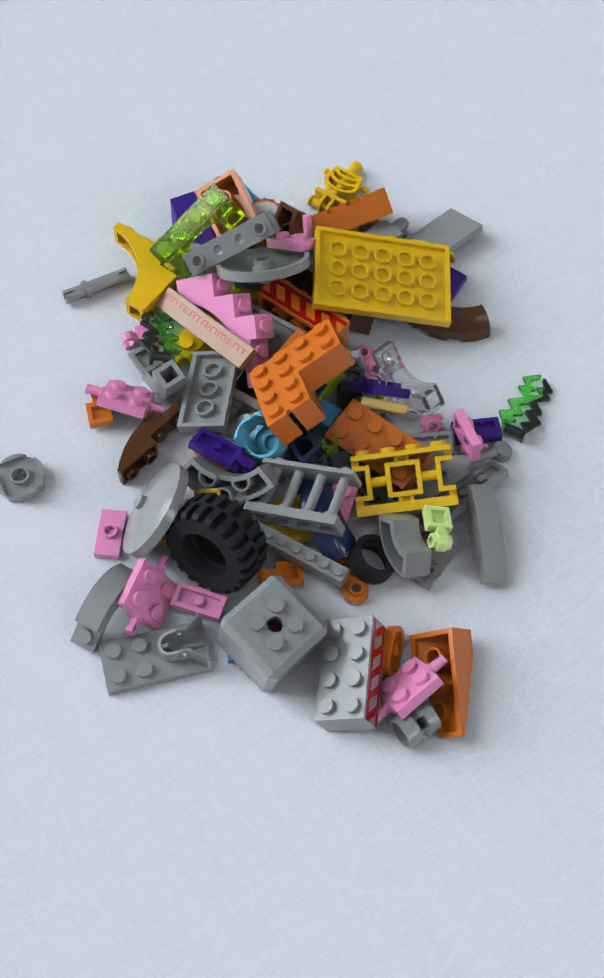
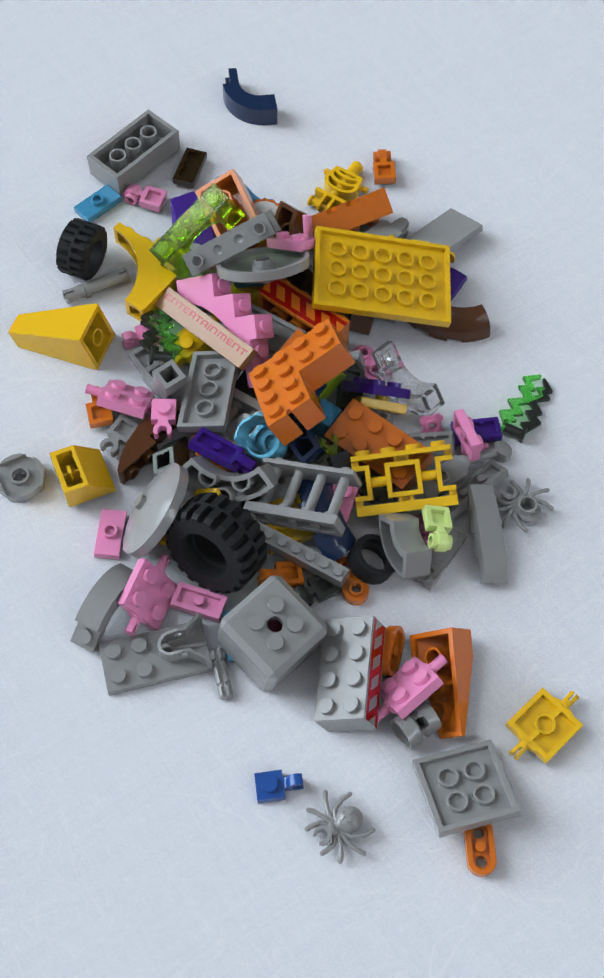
none -> yellow slope [8,304,115,370]
none -> yellow slope [49,445,116,507]
none -> black tyre [56,218,107,281]
none -> dark azure plate [74,184,122,222]
none -> light grey brick [87,109,180,196]
none -> light grey plate [100,414,139,458]
none -> bright pink plate [124,183,168,213]
none -> bright pink plate [151,399,177,439]
none -> pearl dark grey slope [152,436,190,476]
none -> dark brown plate [173,148,207,188]
none -> light grey axle [210,648,233,700]
none -> dark blue arch [223,68,277,125]
none -> blue plate [254,769,304,803]
none -> pearl dark grey plate [293,575,342,607]
none -> light grey animal [305,790,375,864]
none -> orange plate [373,149,396,185]
none -> light grey plate [413,739,521,838]
none -> orange plate [464,824,497,877]
none -> light grey animal [495,478,554,533]
none -> yellow plate [505,688,583,764]

